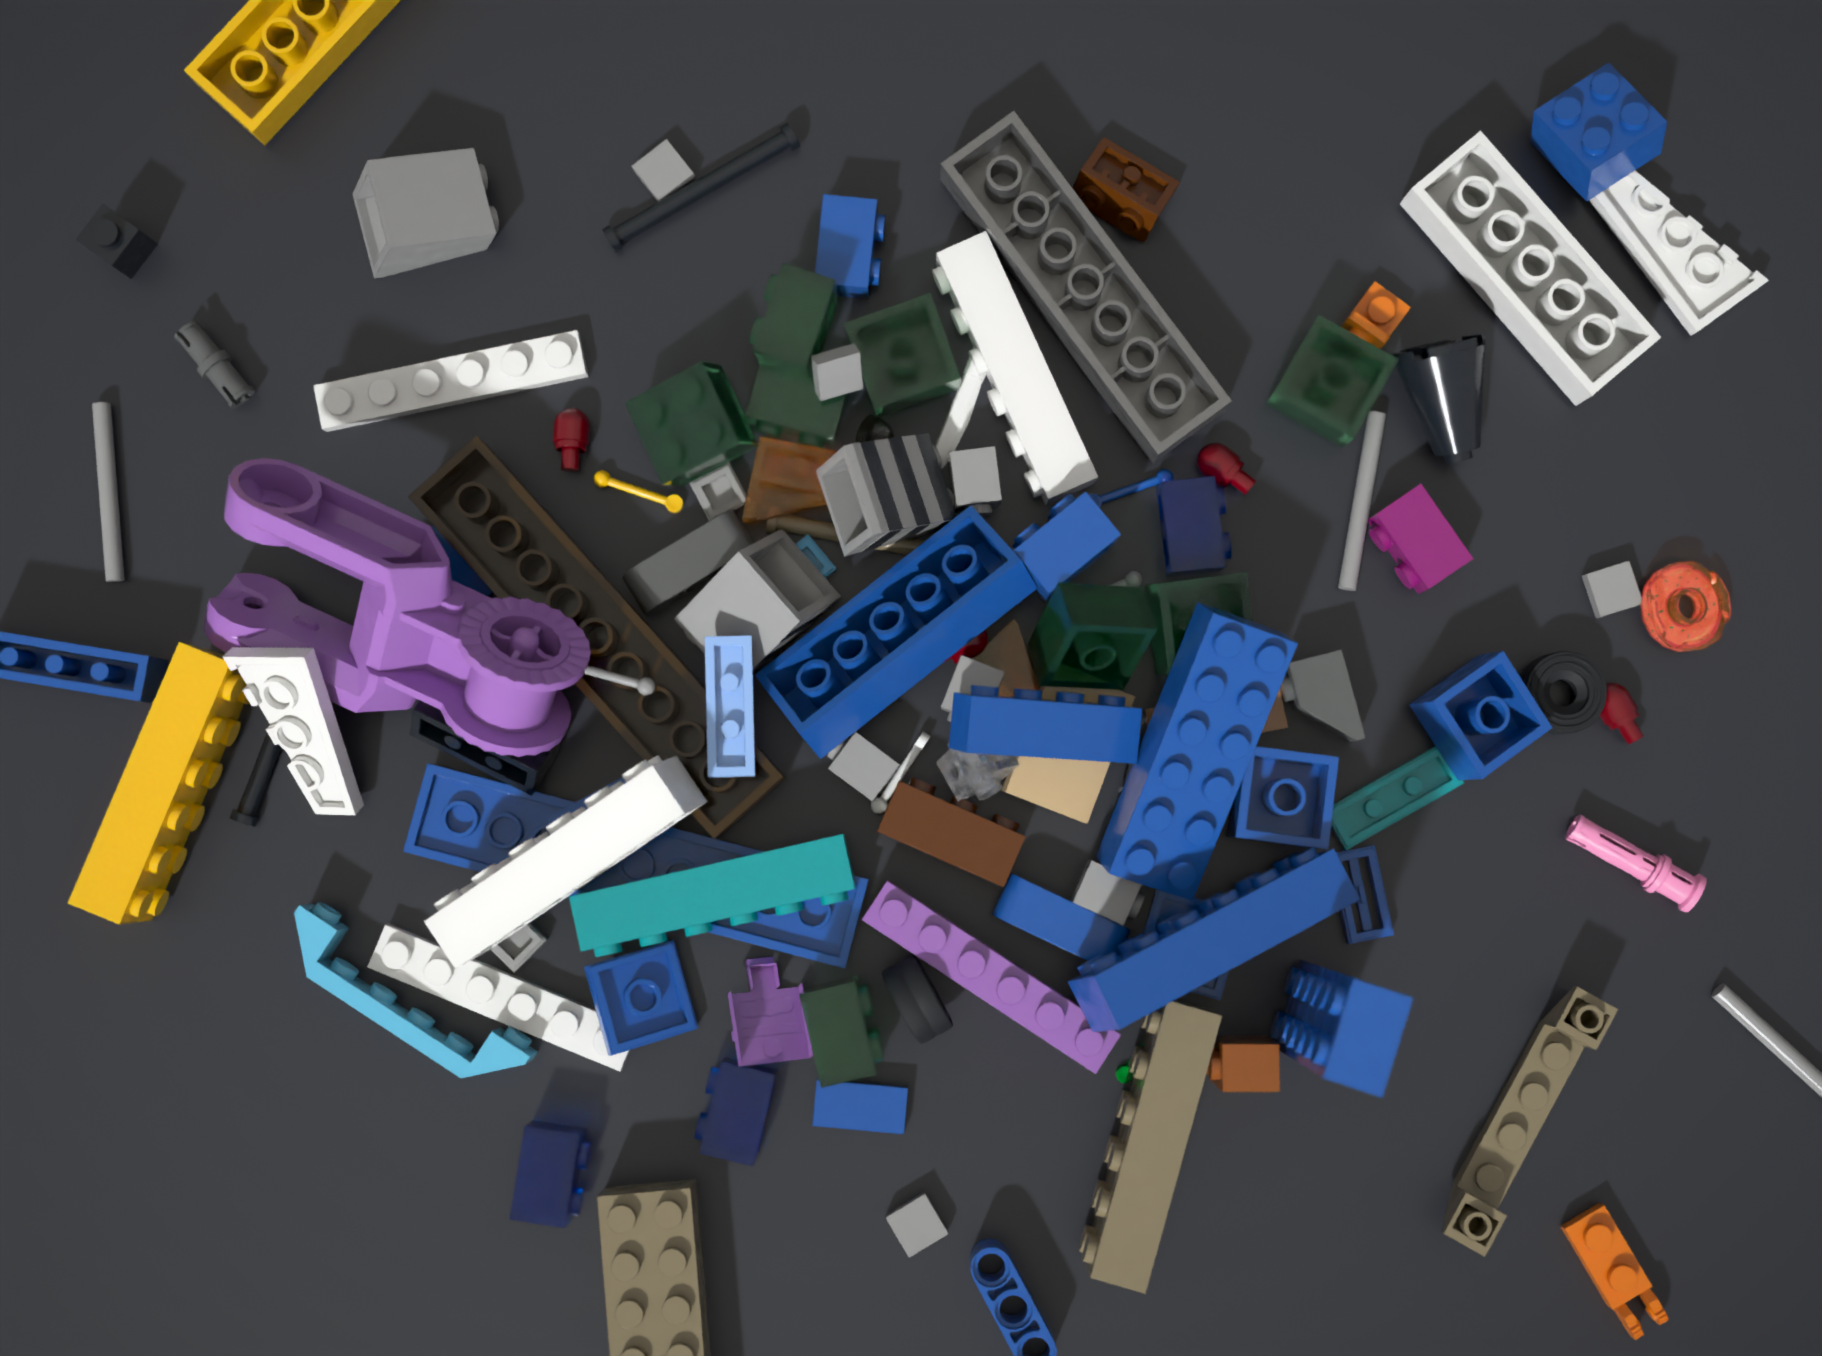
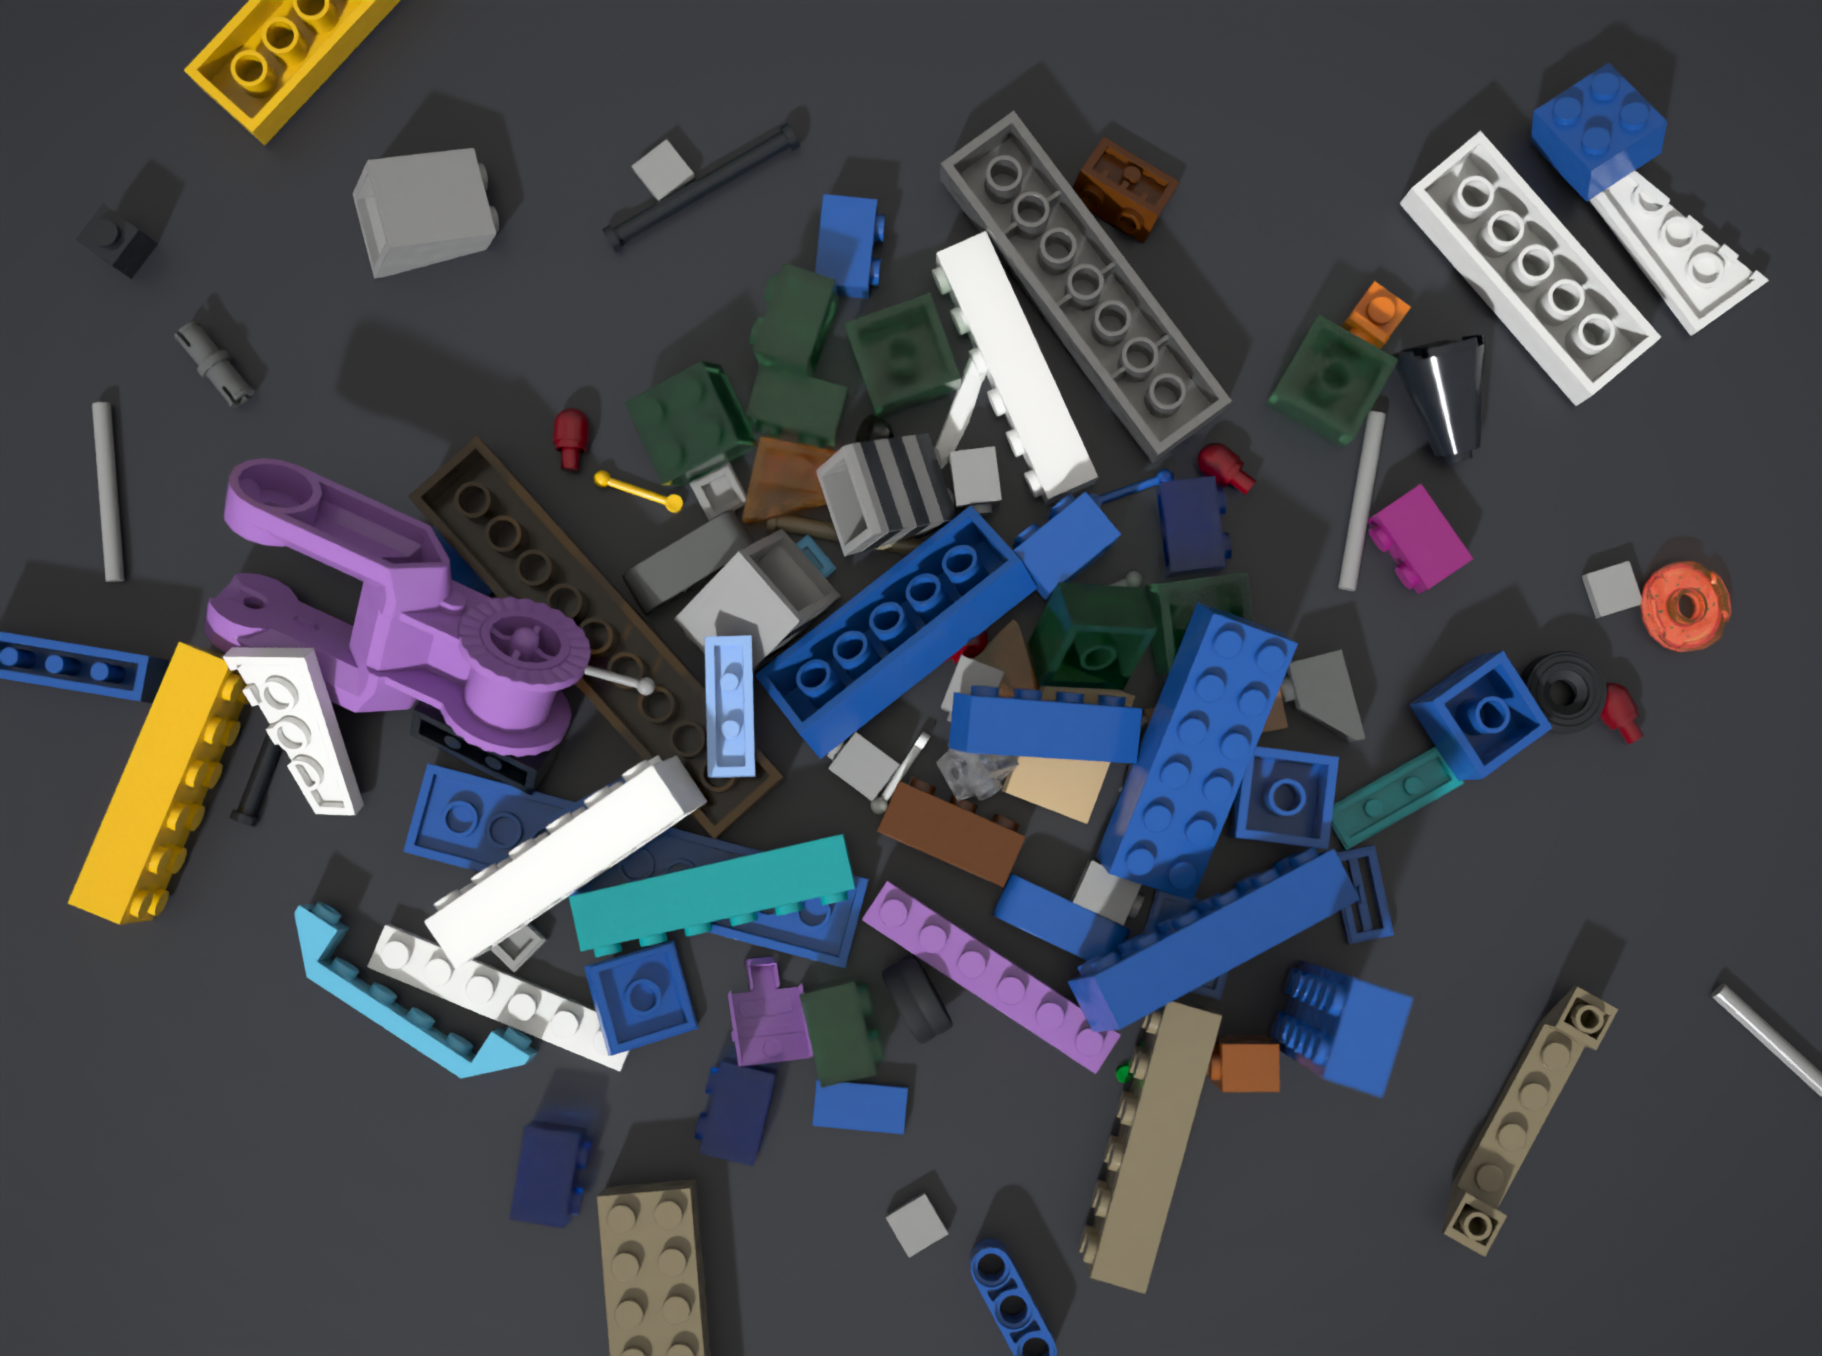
white plate [313,330,589,432] -> none
light grey tile [811,343,863,401] -> none
orange hinge [1561,1202,1669,1340] -> none
bright pink pin [1565,814,1707,913] -> none

